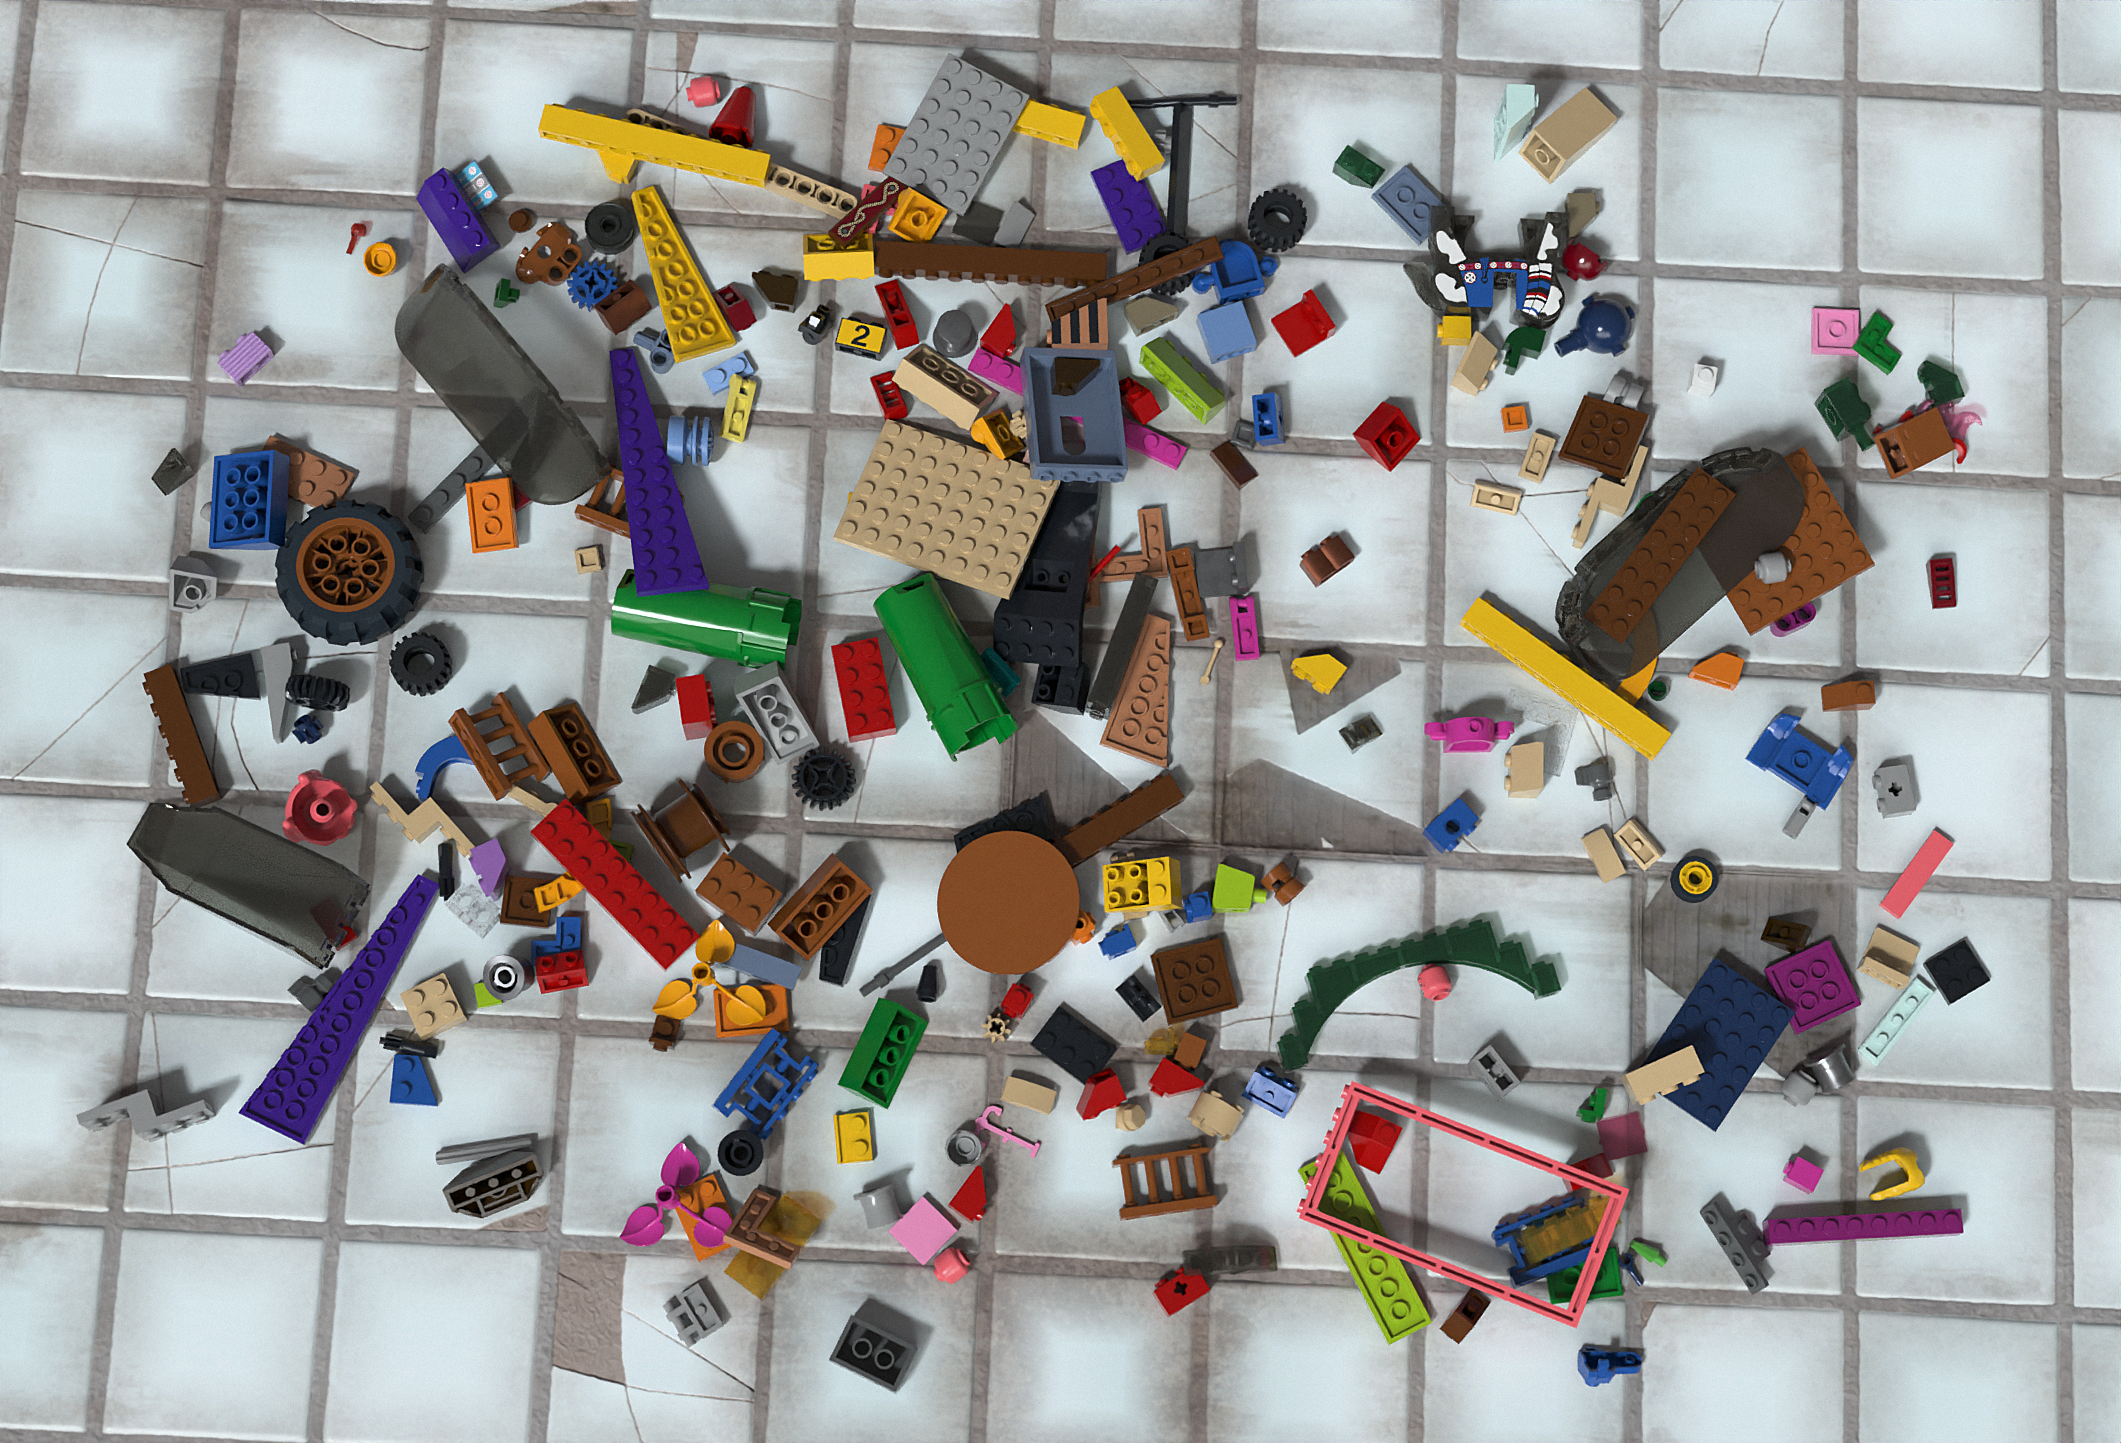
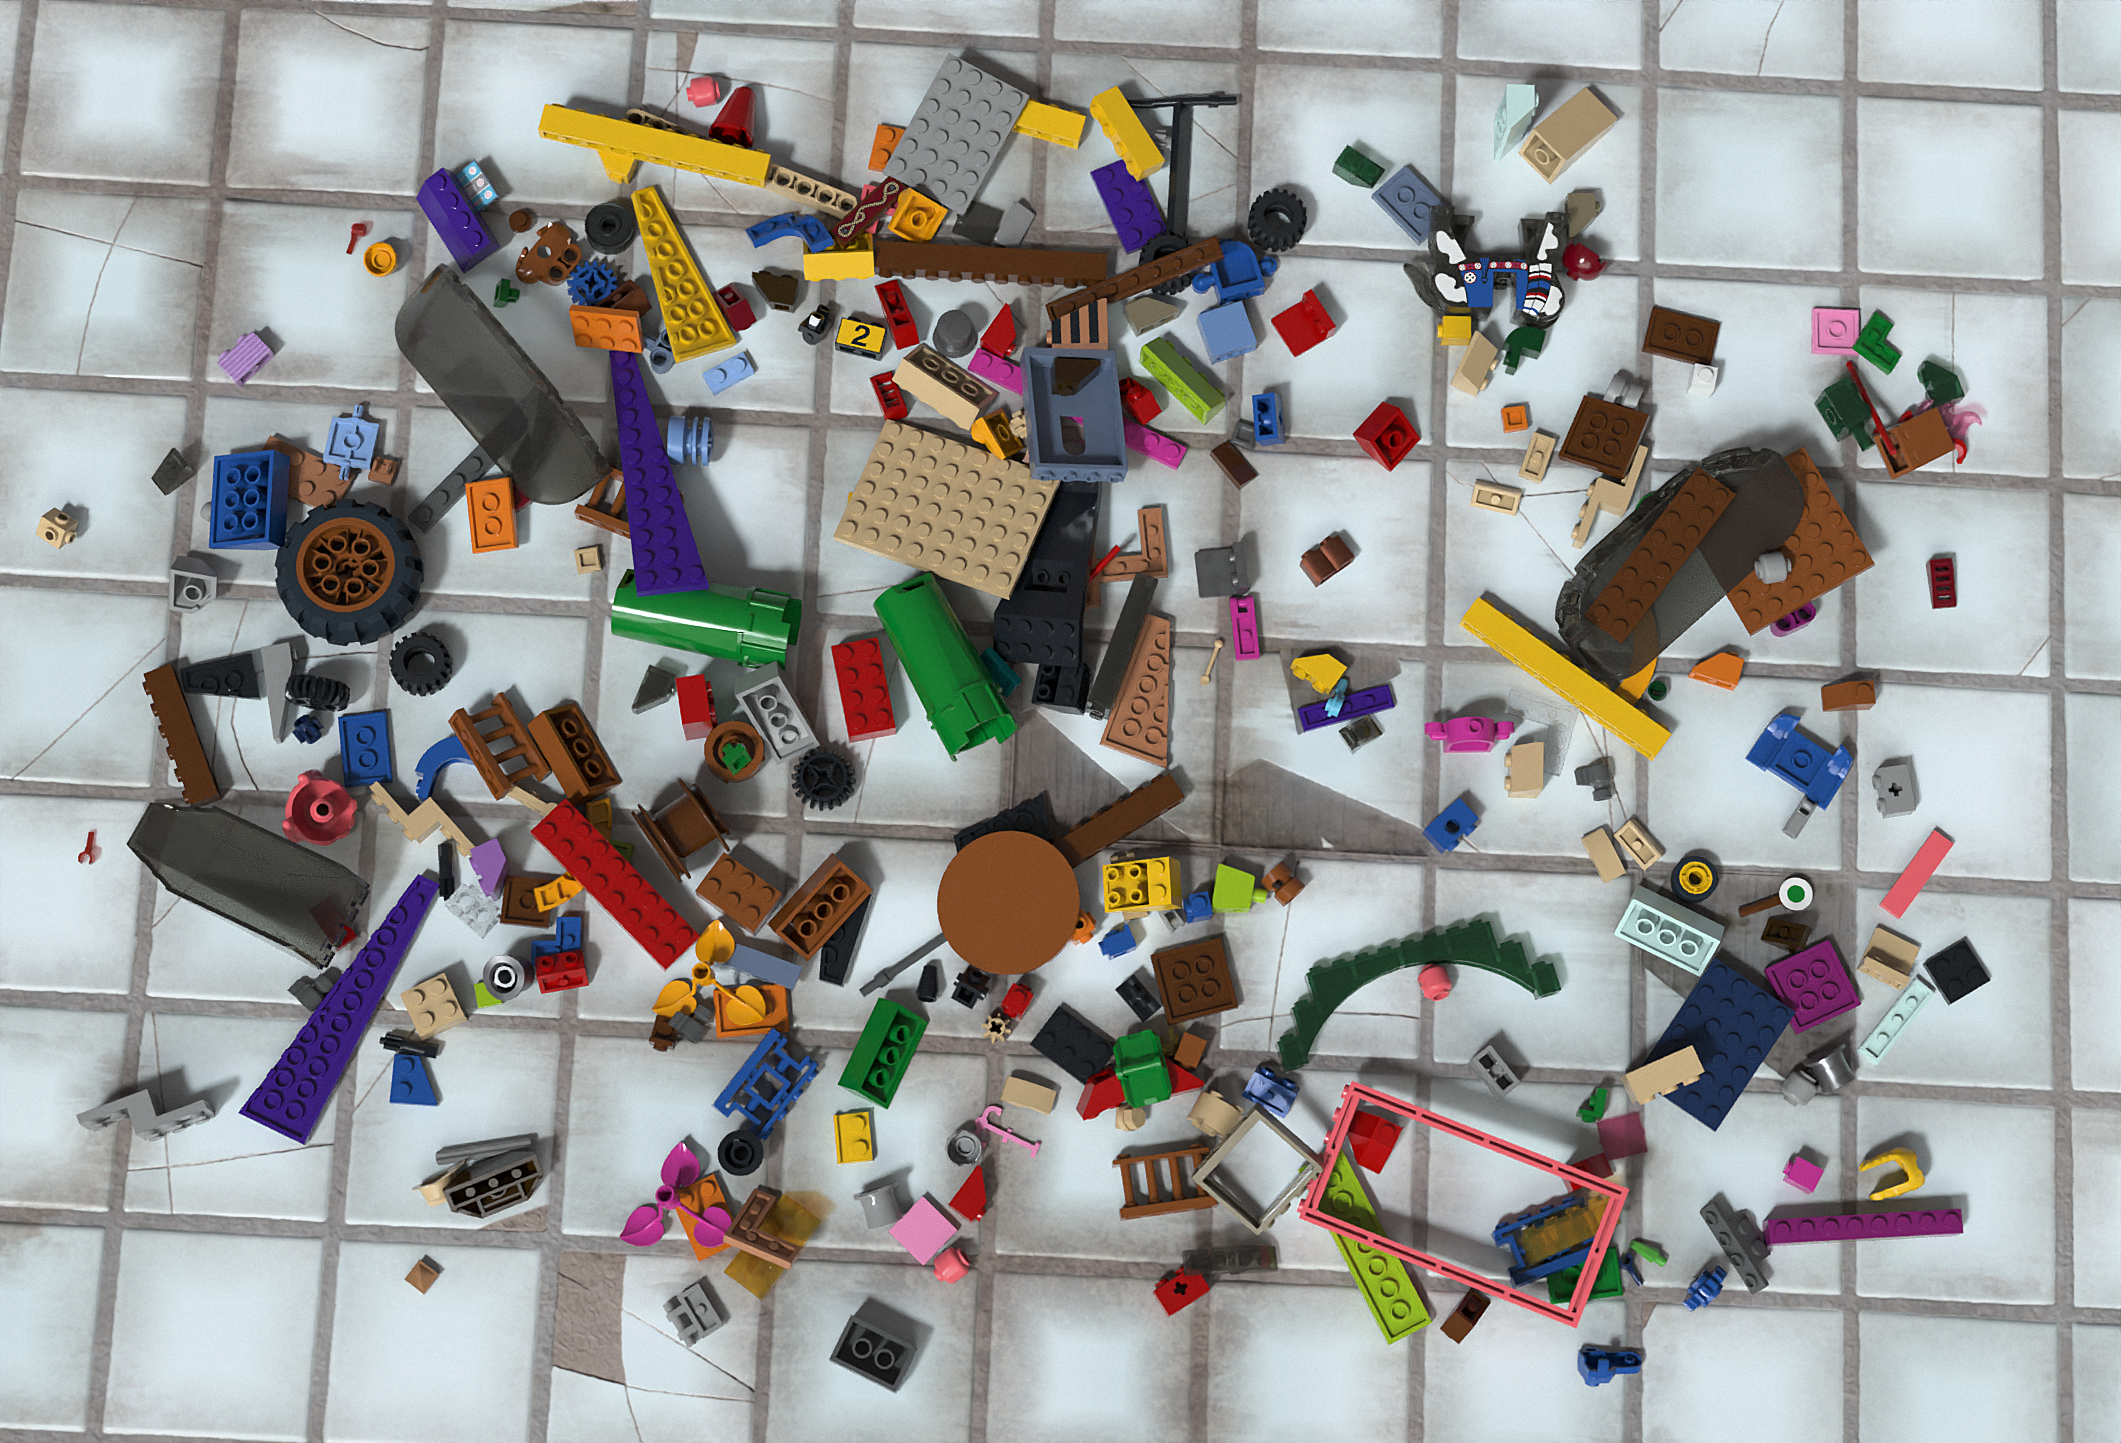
light yellow plate [719,374,756,443] -> none
dark orange slope [1166,547,1210,642] -> none
dark blue piece [1554,295,1635,357] -> none
none -> tan brick [36,507,78,549]
none -> clear red hand [78,832,95,865]
none -> light blue plate [323,405,380,481]
none -> blue tile [338,711,393,788]
none -> nougat tile [368,456,398,486]
none -> medium nougat tile [404,1259,439,1295]
none -> tan piece [412,1160,466,1207]
none -> orange plate [569,304,645,353]
none -> dark grey piece [668,1004,714,1044]
none -> green tile [721,743,752,775]
none -> blue plate [745,213,834,254]
none -> black brick [951,966,990,1009]
none -> green shield [1113,1029,1172,1109]
none -> dark tan window [1191,1102,1324,1236]
none -> dark purple tile [1297,684,1395,733]
none -> medium azure plate [1325,679,1348,717]
none -> light aqua slope [1614,885,1725,977]
none -> reddish brown tile [1641,307,1720,366]
none -> blue gear [1682,1265,1727,1311]
none -> piece [1738,878,1813,918]
none -> red axle [1846,361,1897,455]

